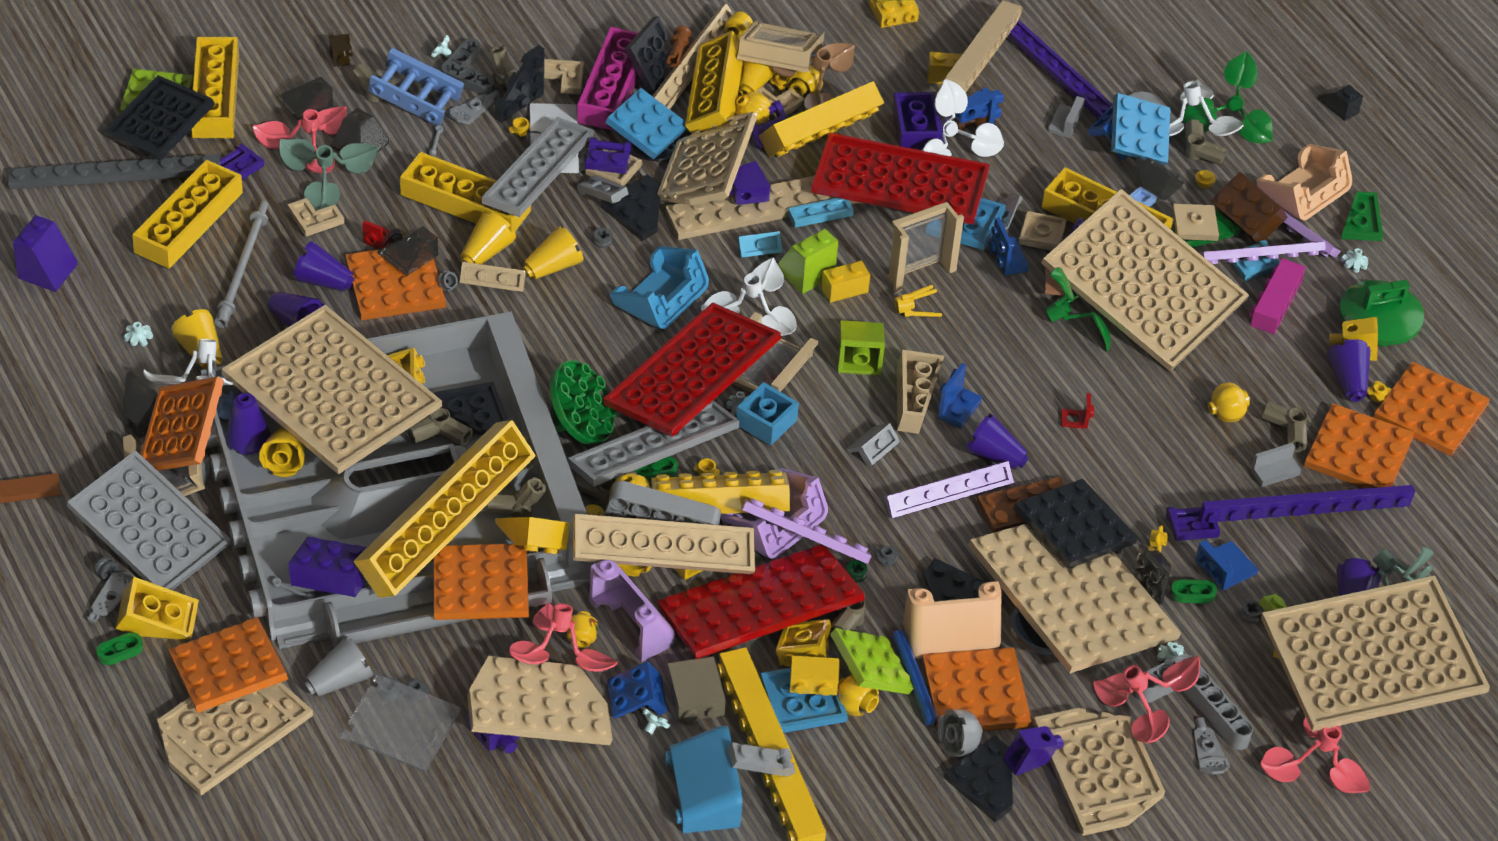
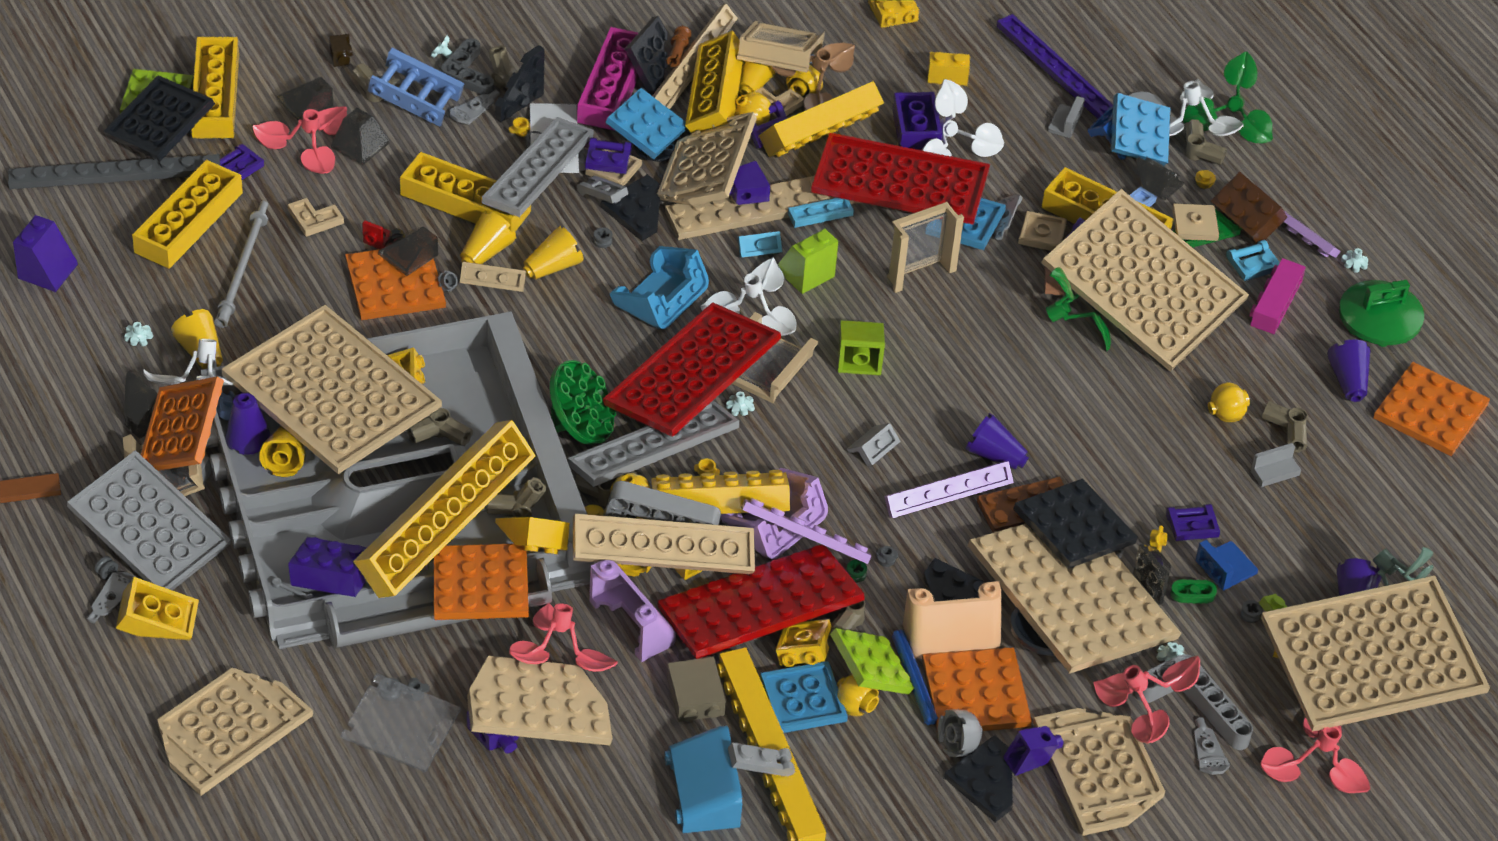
green plate [96,632,143,665] -> none
orange plate [168,617,288,713] -> none
dark purple cone [268,292,325,328] -> none
sand green plant [279,139,378,211] -> none
dark purple cone [293,240,355,292] -> none
light grey cone [304,636,373,697] -> none
light grey hinge [429,125,443,156] -> none
black plate [433,381,508,435] -> none
tan plate [544,59,584,95] -> none
yellow head [566,611,598,648] -> none
blue bracket [607,661,667,719] -> none
green plate [634,456,678,482] -> none
light aqua plant [642,708,670,734] -> none
yellow head [724,12,753,39] -> none
dark azure brick [736,382,799,446] -> none
yellow plate [770,73,794,91] -> none
yellow brick [790,656,839,696] -> none
yellow brick [821,260,870,303] -> none
yellow plant [894,285,942,317] -> none
tan wedge [897,350,944,434] -> none
blue bracket [937,363,982,429] -> none
tan beam [945,0,1022,93] -> none
blue hips [952,87,1004,134] -> none
blue bracket [989,217,1029,276] -> none
red bracket [1061,393,1094,429] -> none
lavender plate [1198,242,1326,264] -> none
dark purple plate [1198,485,1415,523] -> none
light nougat windscreen [1256,144,1352,220] -> none
orange plate [1304,403,1415,489] -> none
black slope [1317,85,1363,121] -> none
yellow torso [1329,317,1378,361] -> none
green wing [1341,191,1383,241] -> none
yellow plate [1367,381,1392,403] -> none

